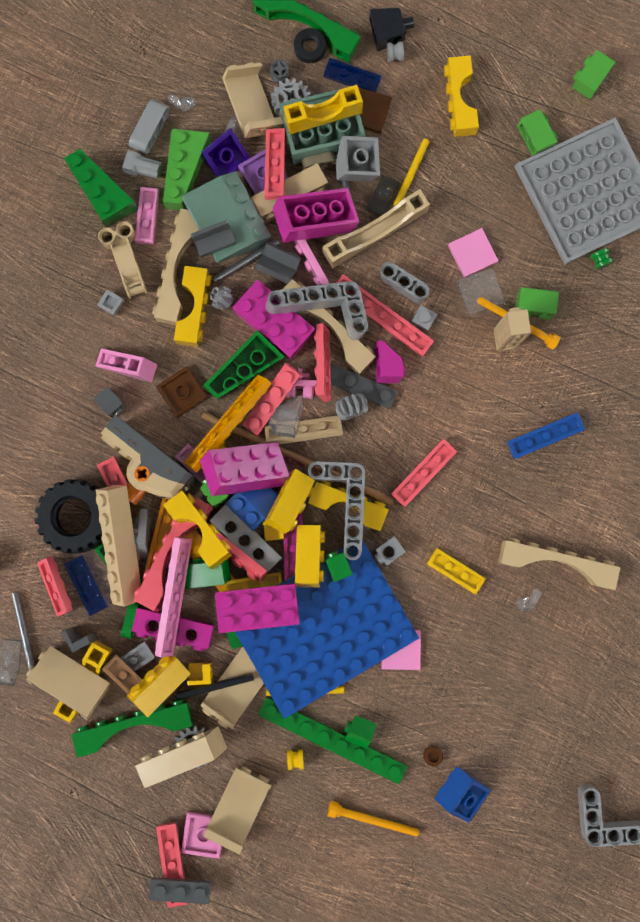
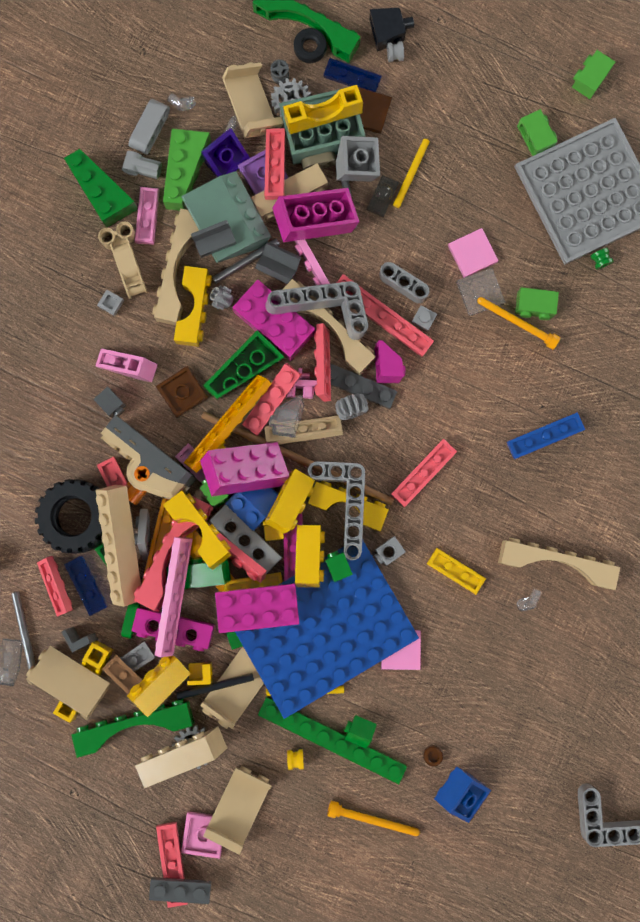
tan arch [322,189,430,269] -> none
yellow arch [444,55,479,137] -> none
tan brick [493,307,531,351] -> none

